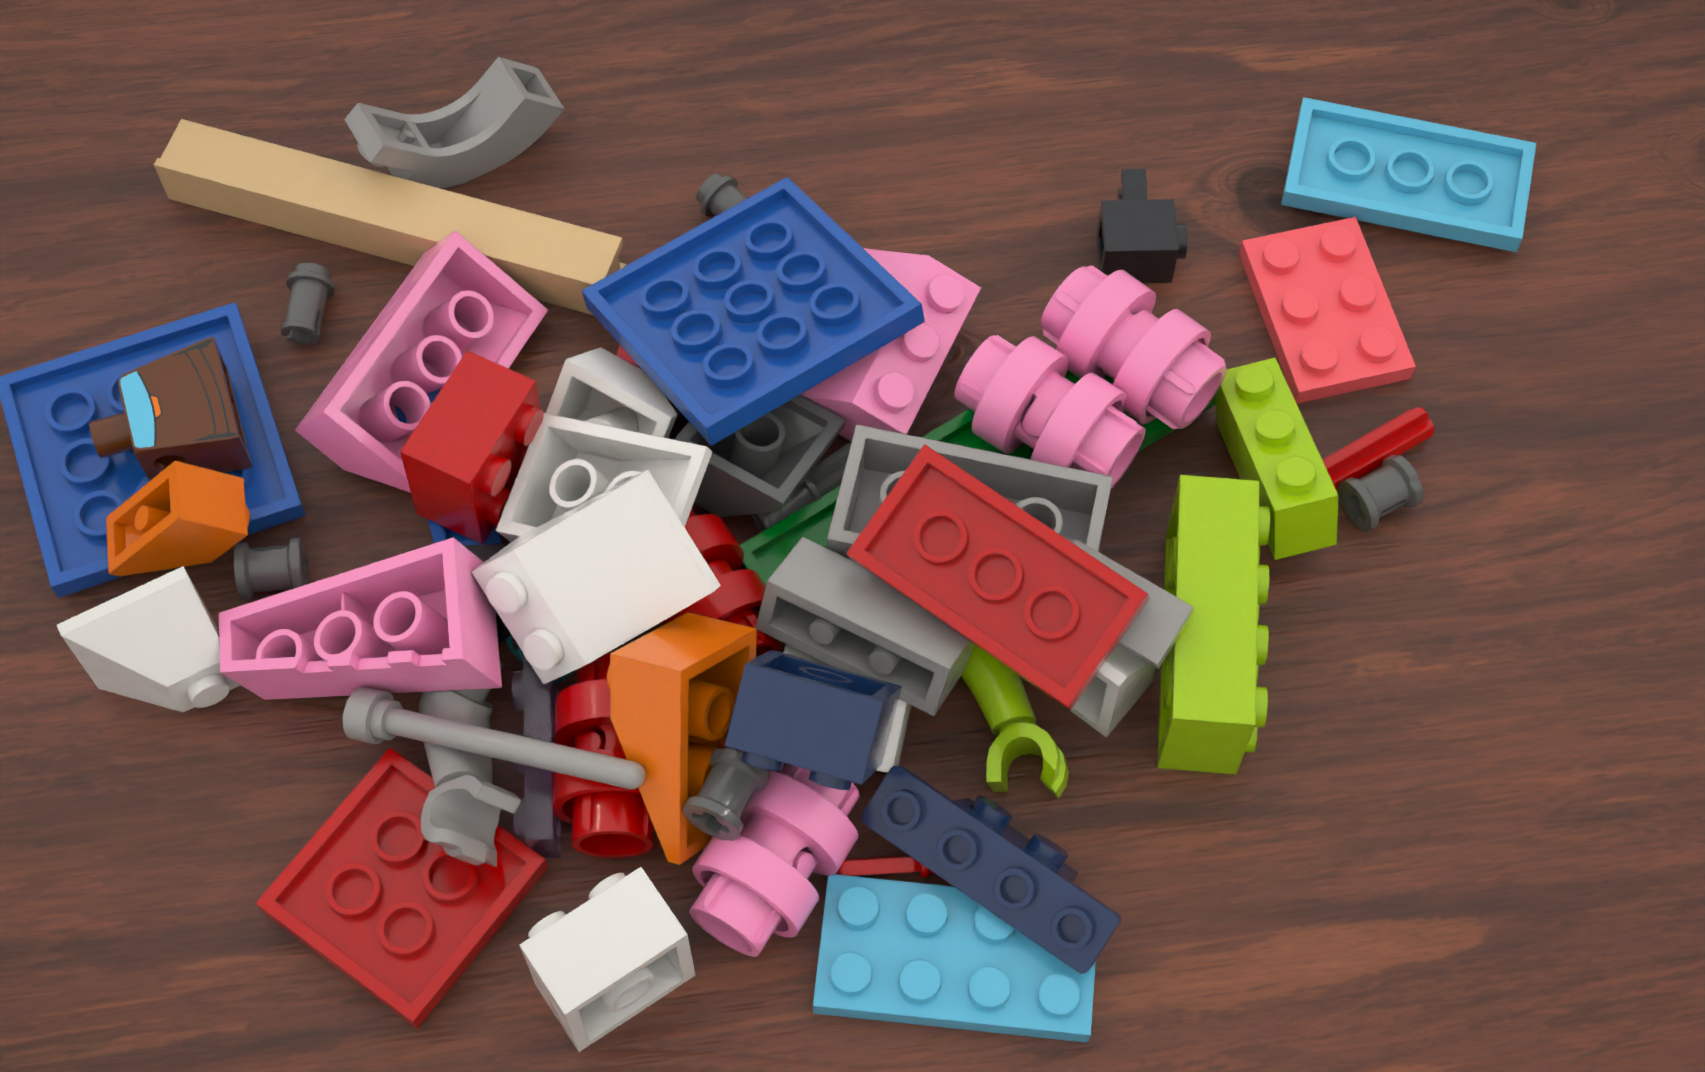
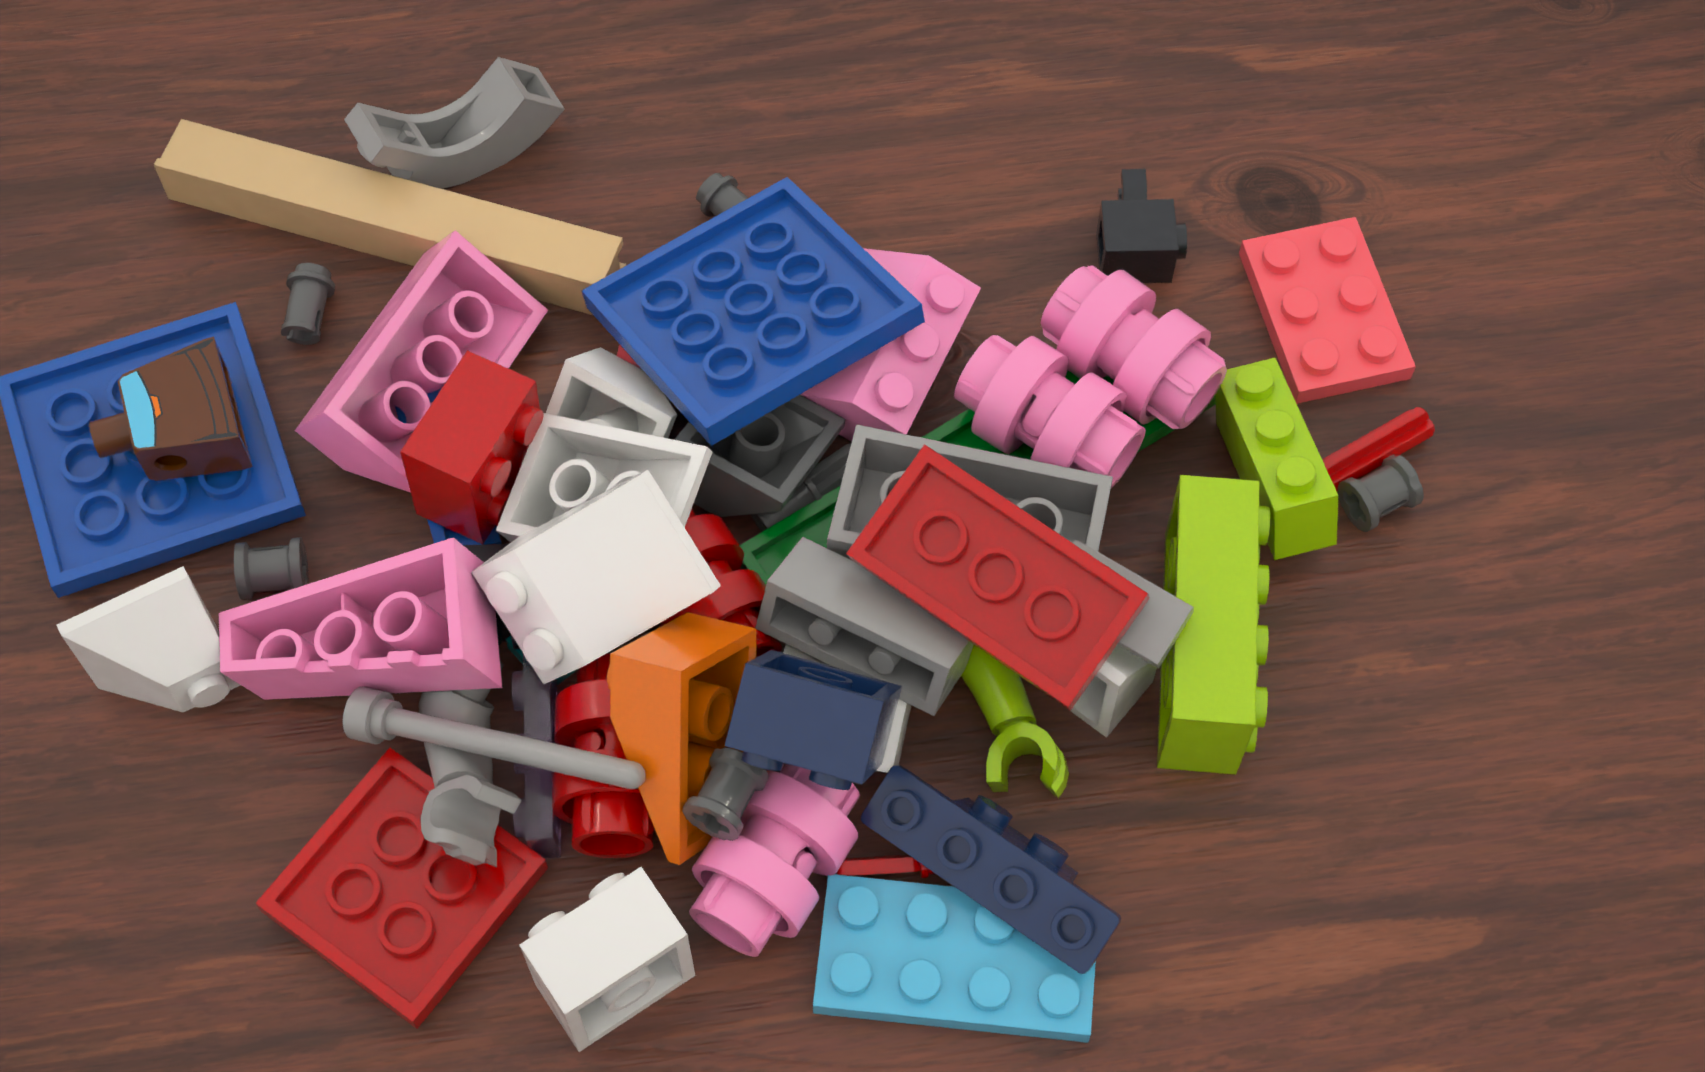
orange slope [106,461,250,576] -> none
medium azure plate [1281,97,1536,252] -> none

